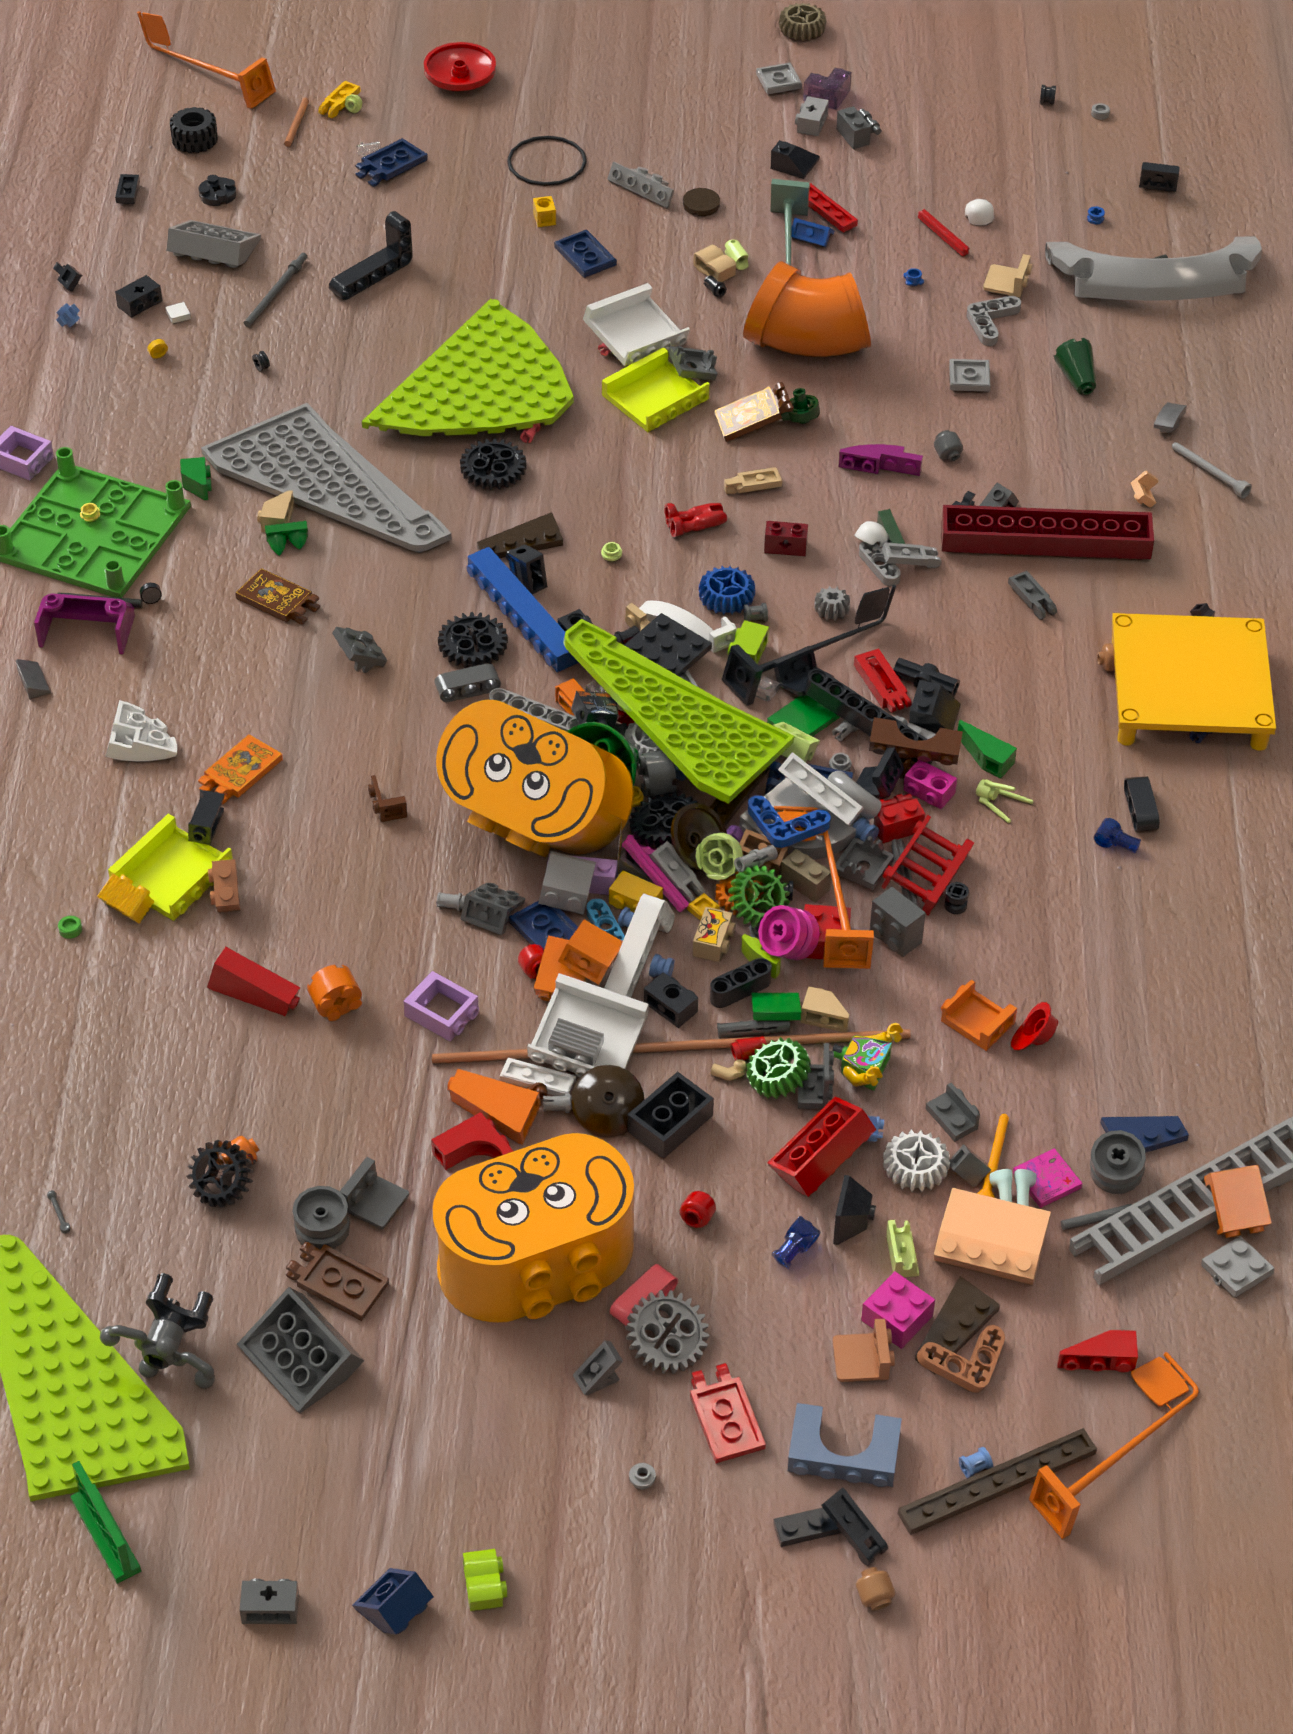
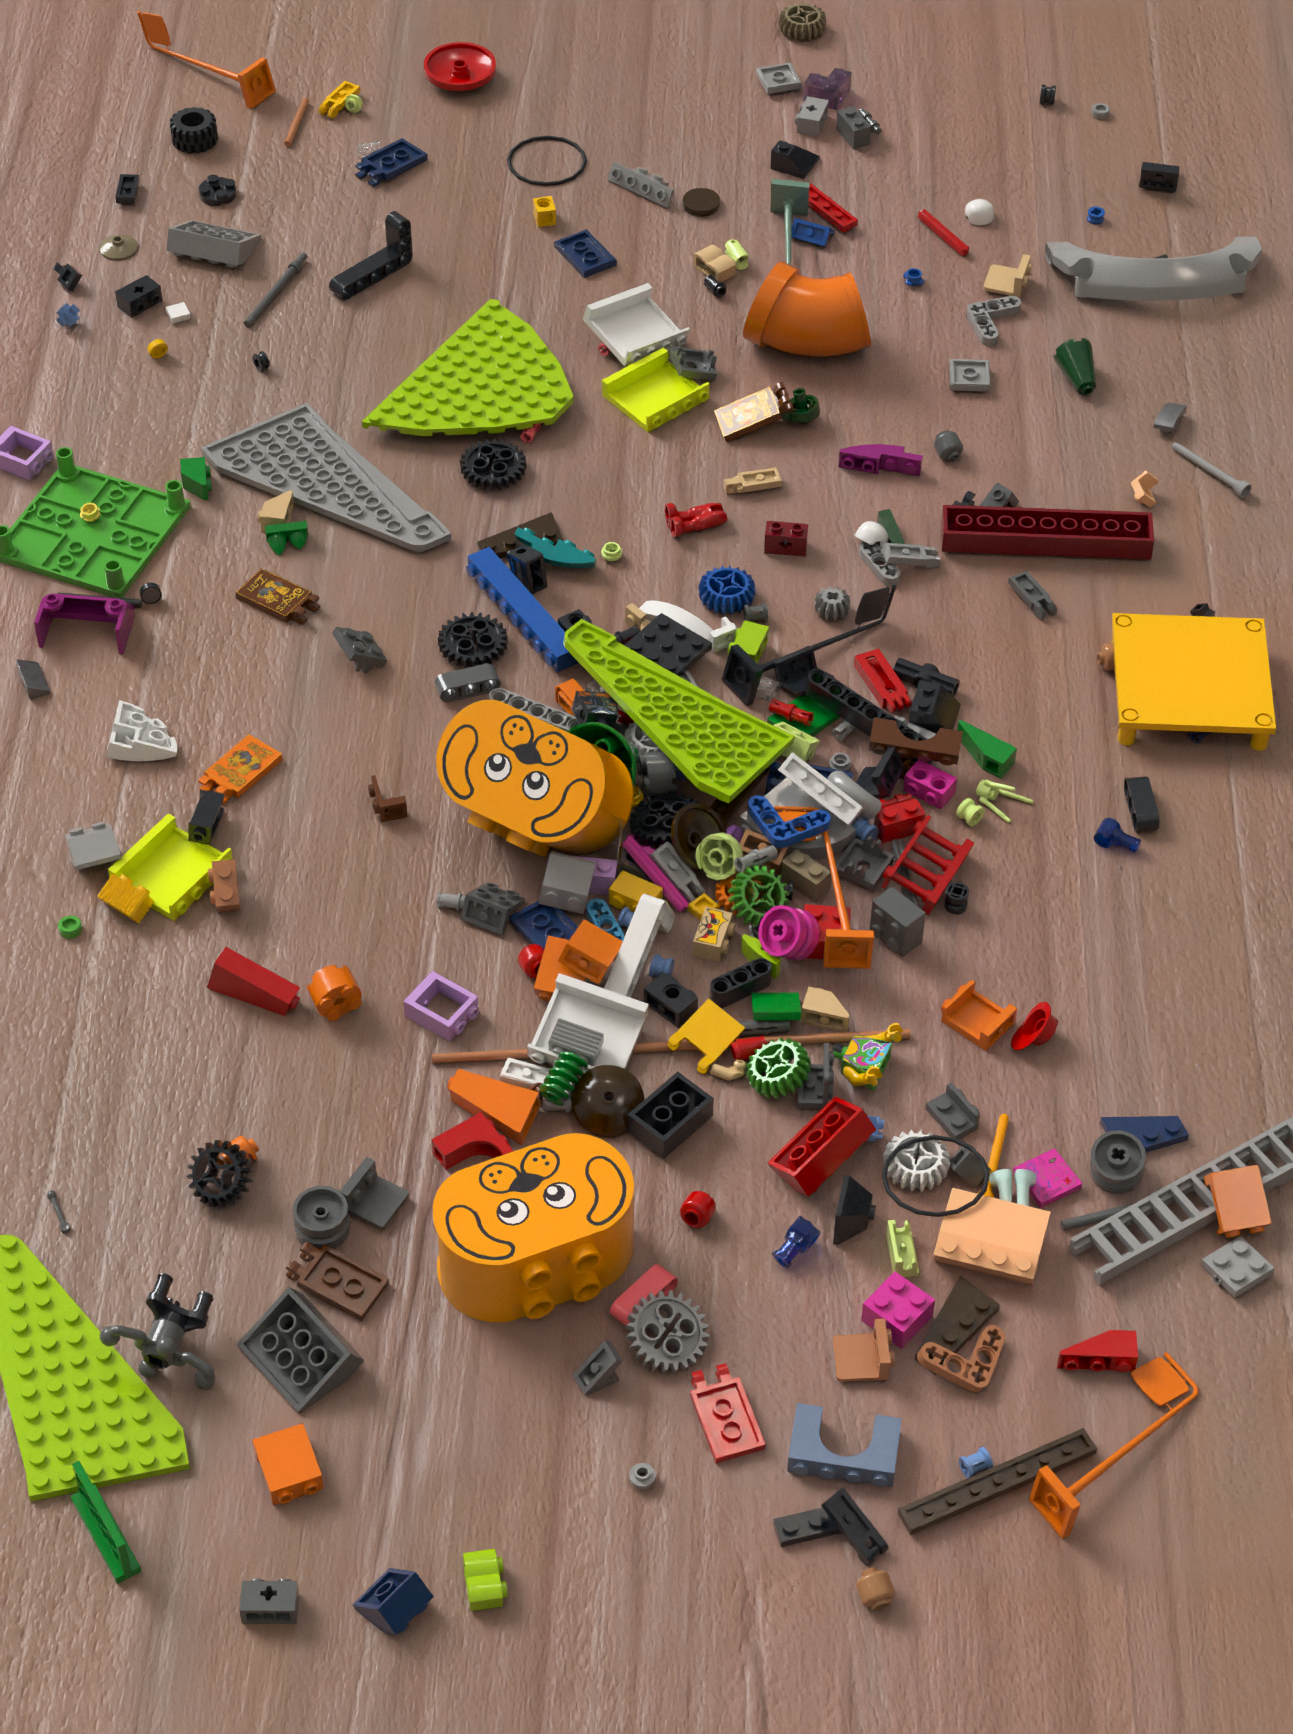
none -> light grey slope [64,822,121,870]
none -> dark tan dish [99,234,138,260]
none -> orange panel [252,1423,324,1505]
none -> teal slope [514,527,597,568]
none -> green piece [539,1052,588,1106]
none -> yellow flag [667,998,745,1074]
none -> red pin [769,699,814,726]
none -> black piece [882,1135,990,1217]
none -> yellowish green wheel [956,798,985,827]

